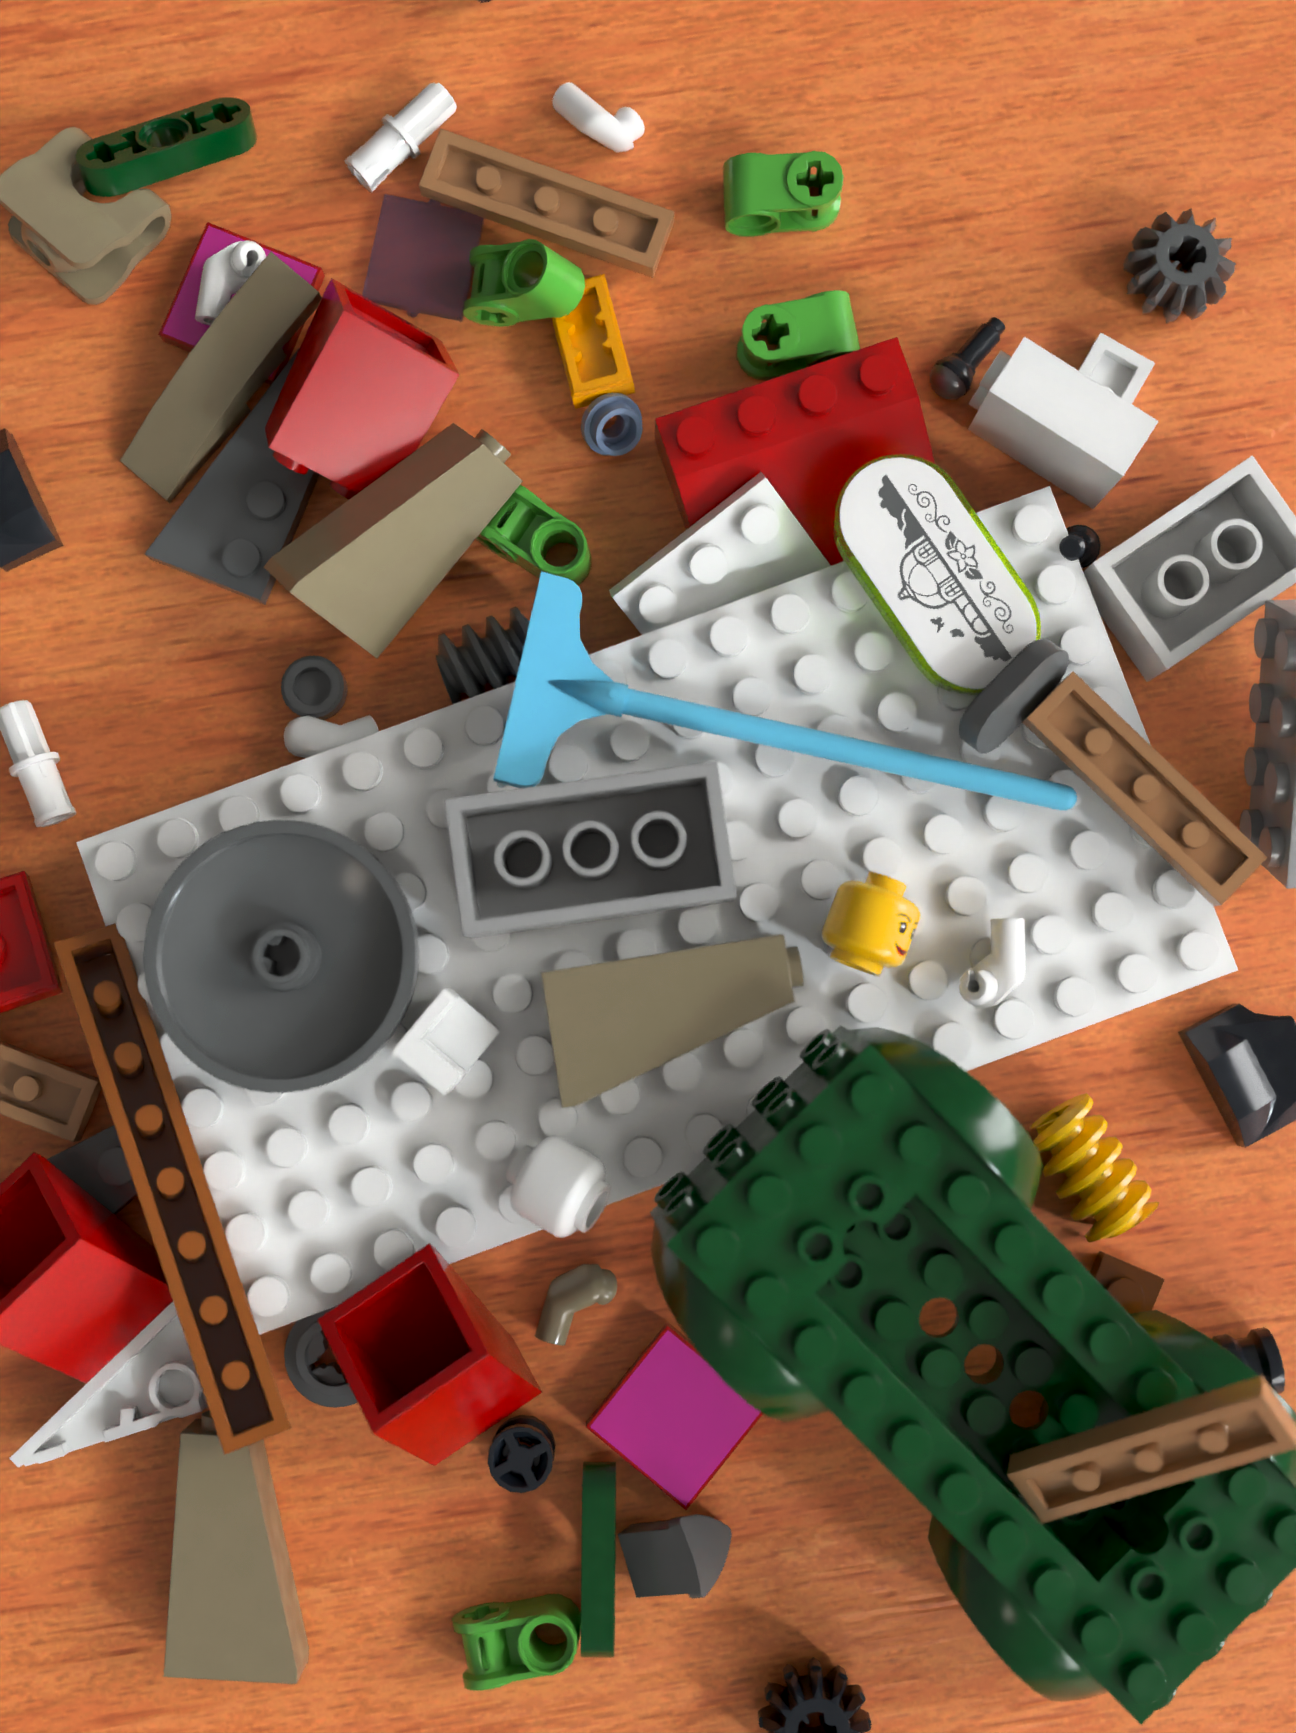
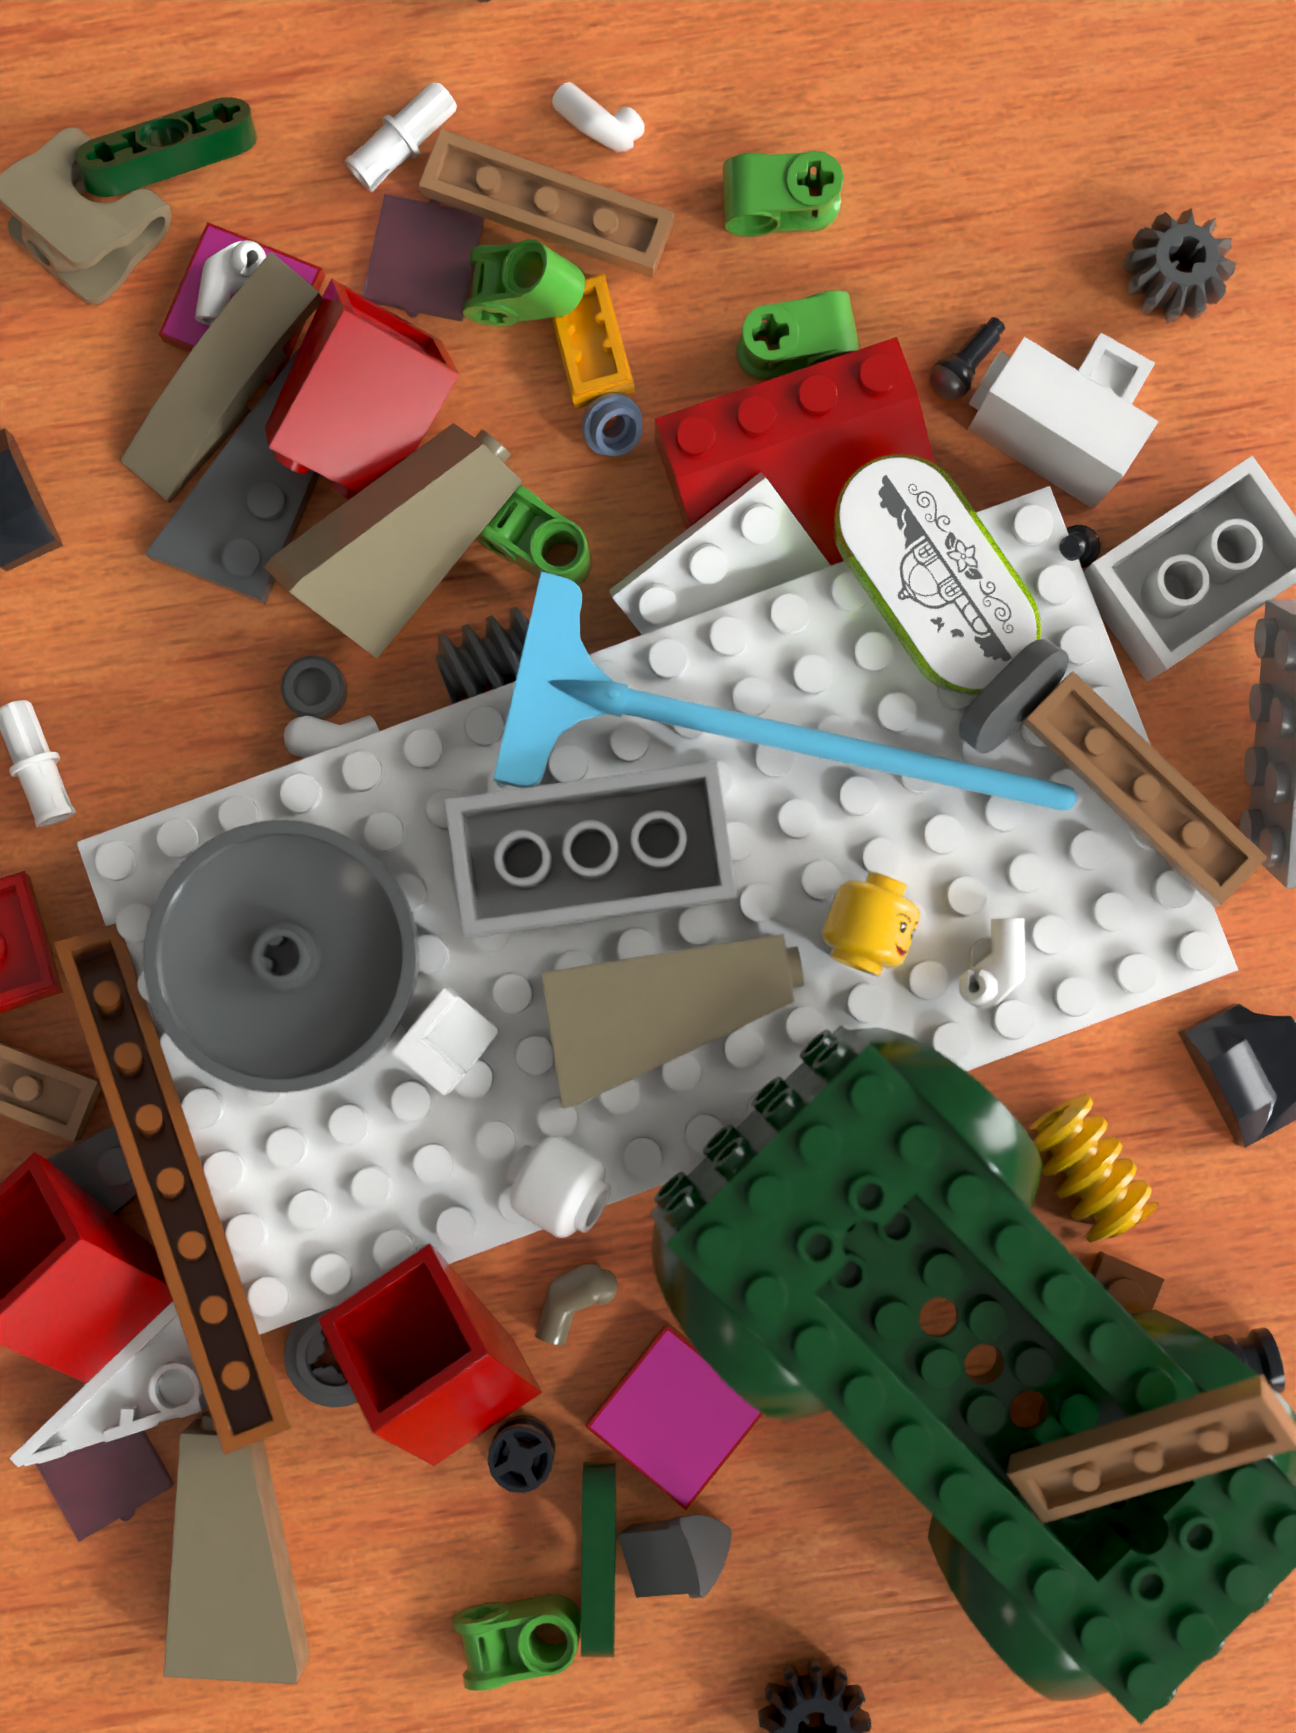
none -> piece [24,1430,175,1542]

